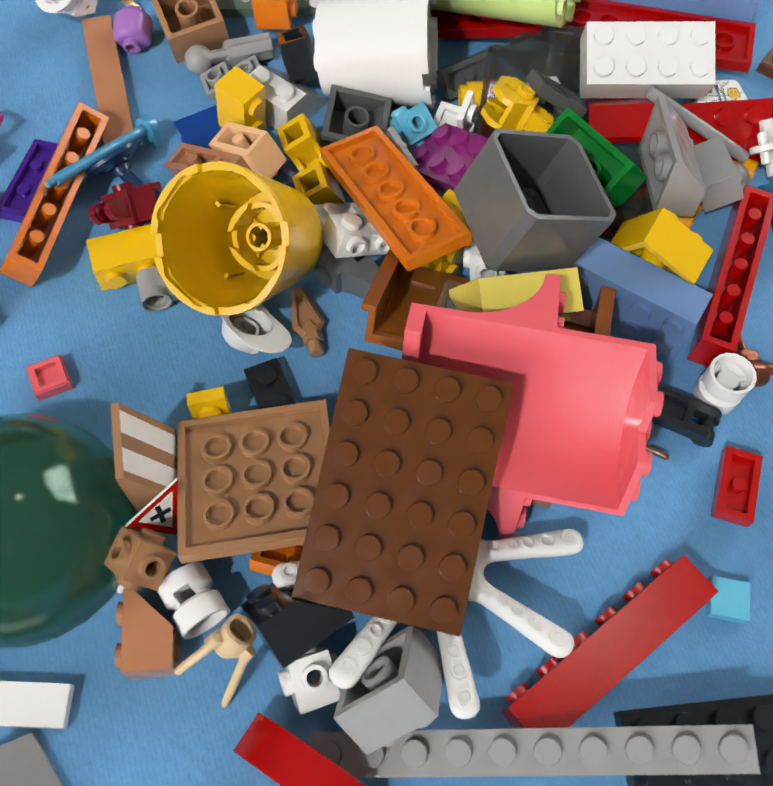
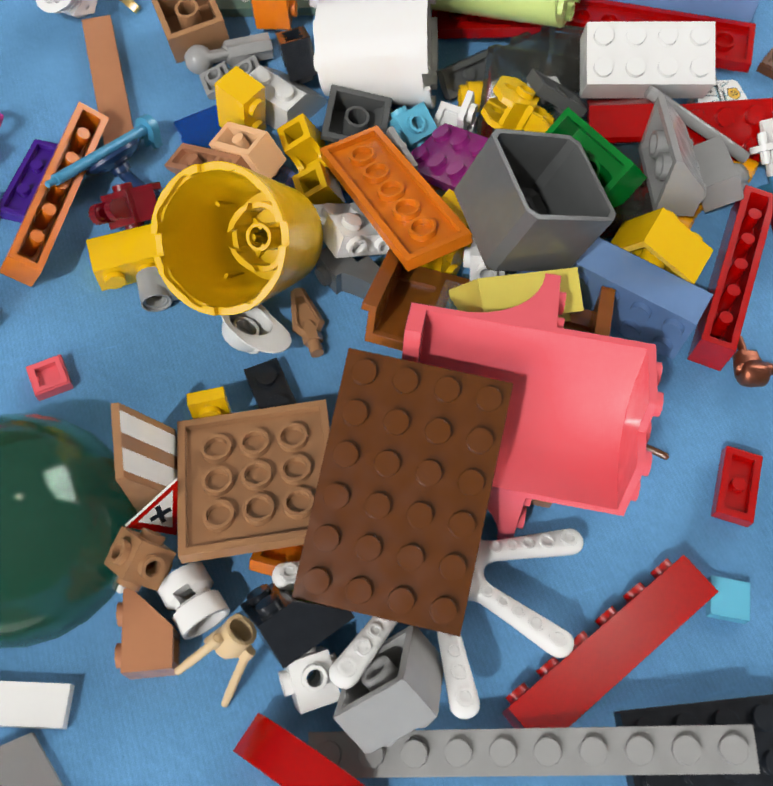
medium lavender head [113,5,153,53] -> none
black plate [651,385,722,447] -> none
white wheel [693,353,757,415] -> none

